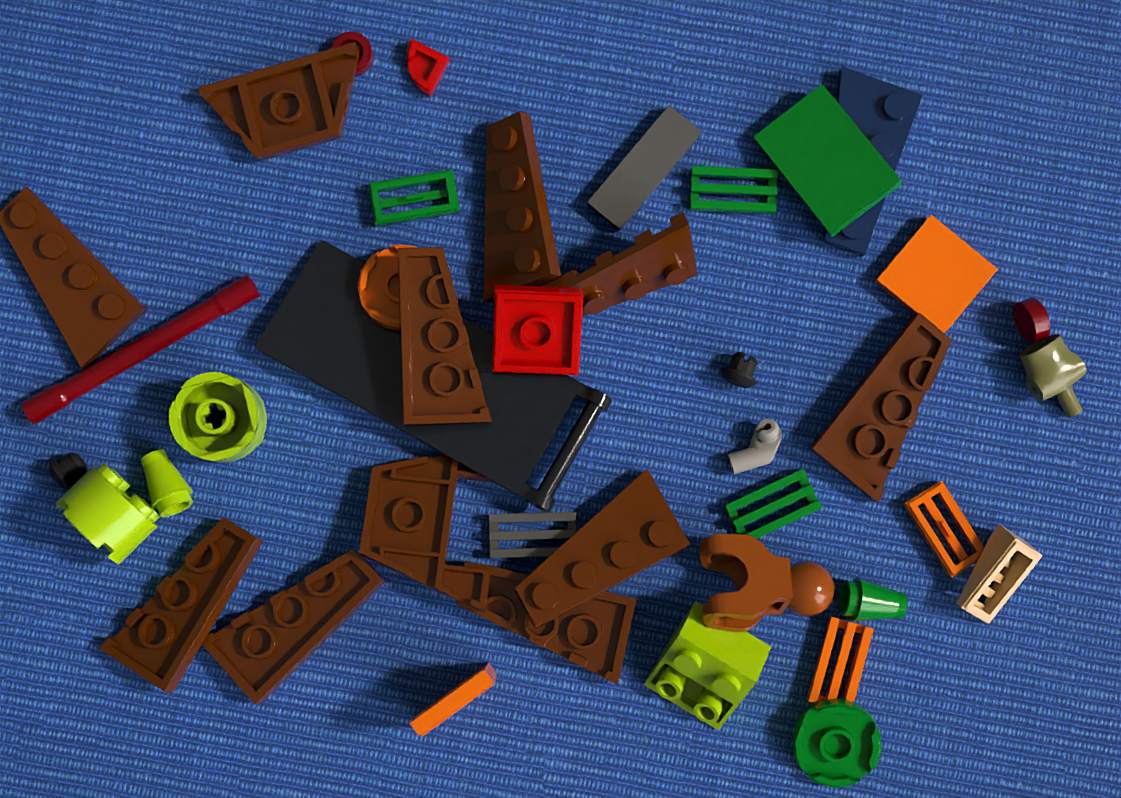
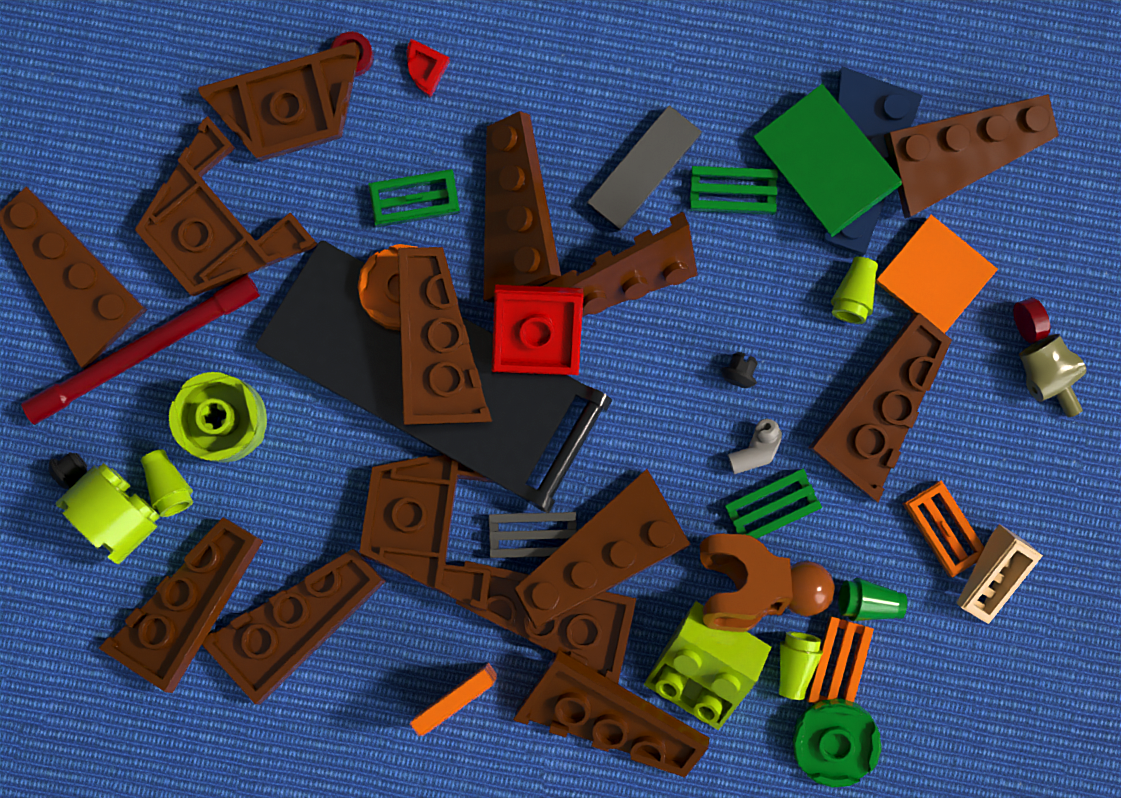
none -> reddish brown wing [135,116,317,297]
none -> reddish brown wing [513,650,710,778]
none -> lime cone [778,631,823,700]
none -> lime cone [831,257,878,324]
none -> reddish brown wing [884,94,1059,219]

